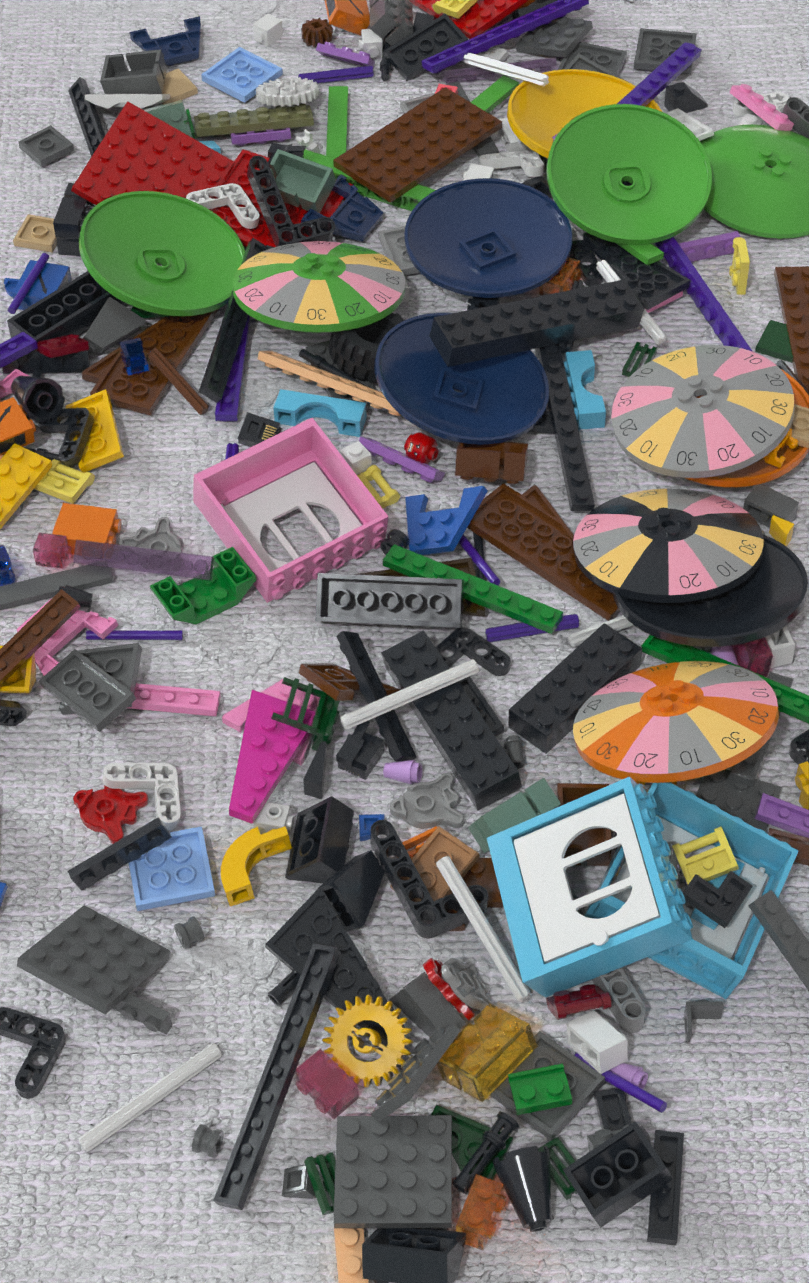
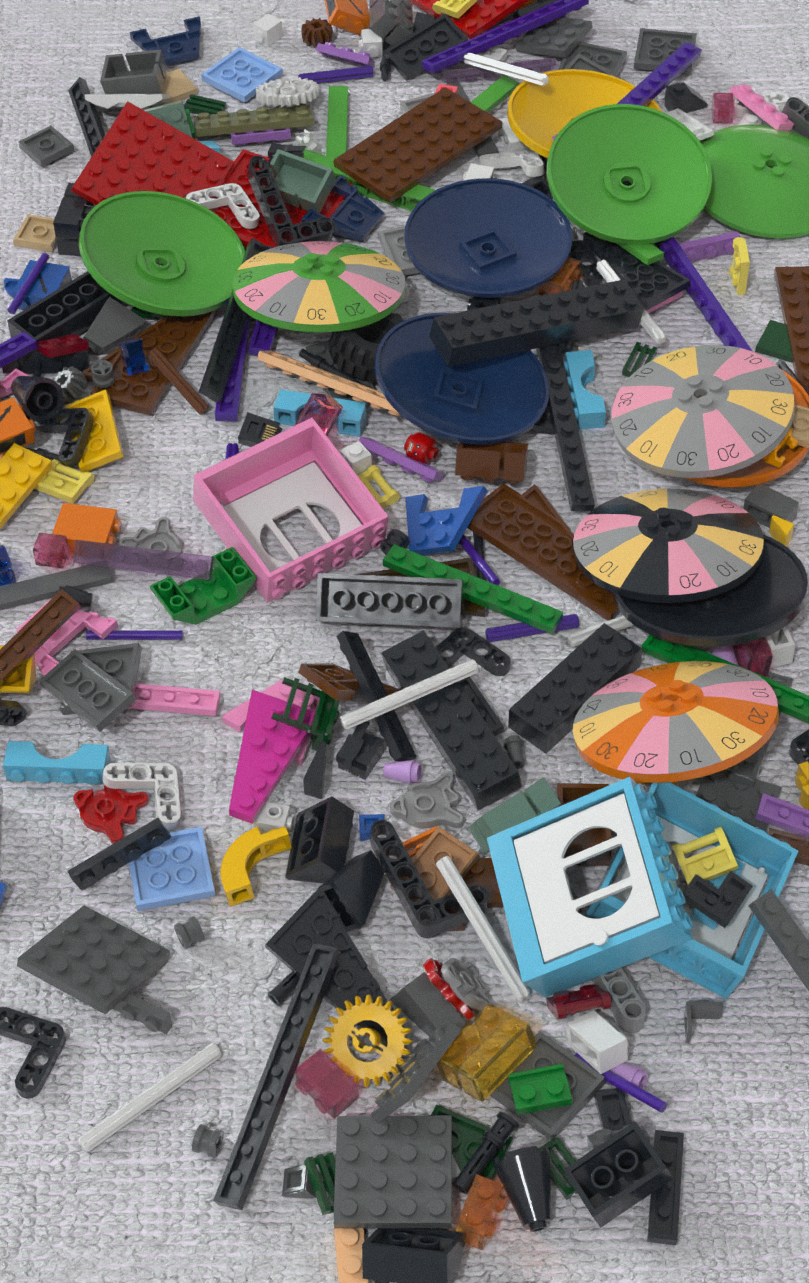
none -> medium azure arch [3,741,111,785]
none -> dark grey gear [53,366,88,405]
none -> dark grey wheel [91,360,115,388]
none -> dark green tile [184,94,227,115]
none -> dark purple plate [248,320,279,355]
none -> clear pink brick [294,393,343,436]
none -> clear pink brick [711,93,734,123]

